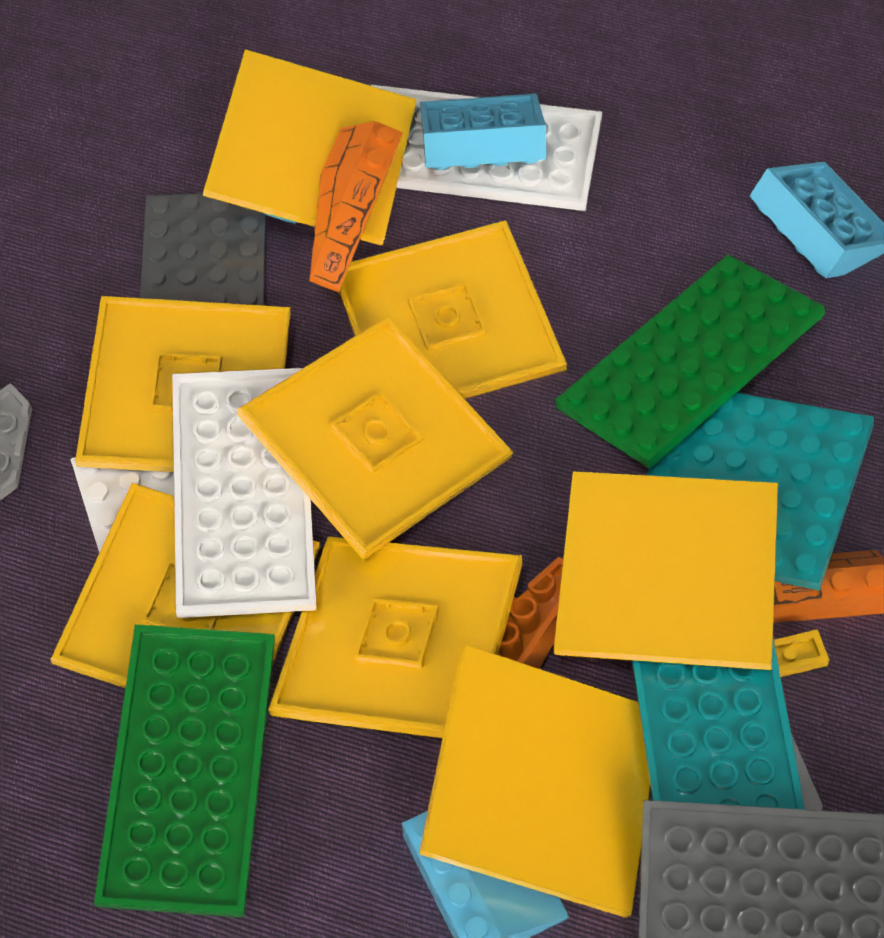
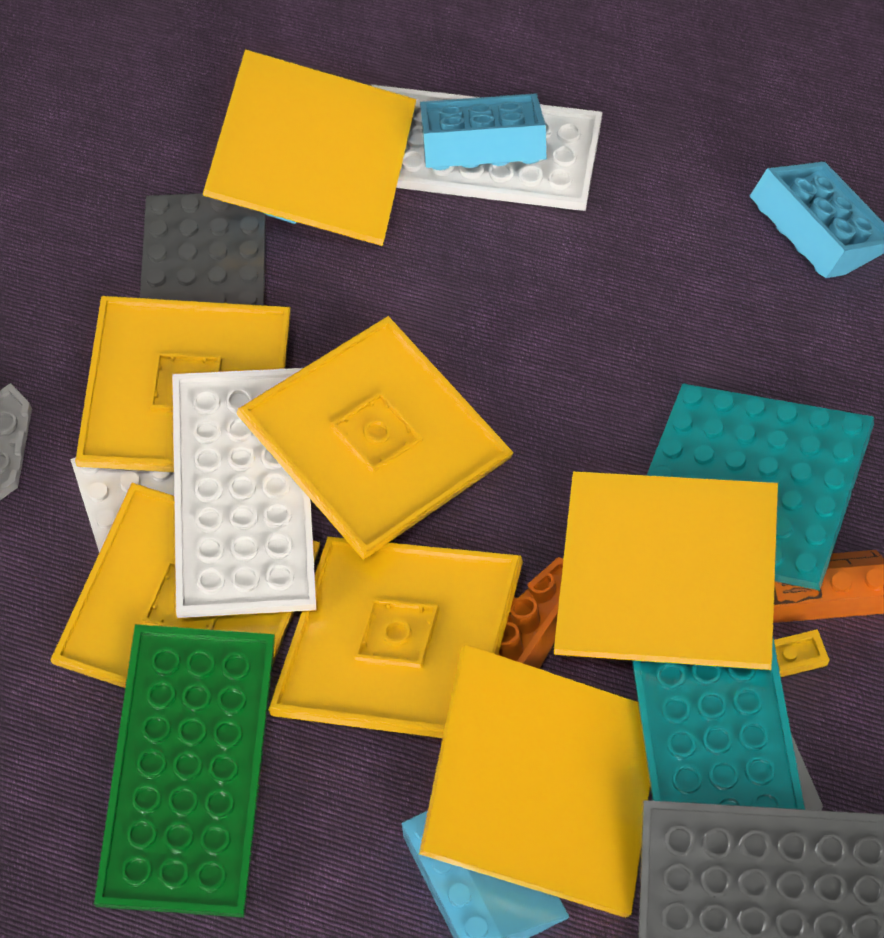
orange wedge [309,121,403,293] -> none
yellow tile [339,220,567,399] -> none
green plate [555,255,825,469] -> none

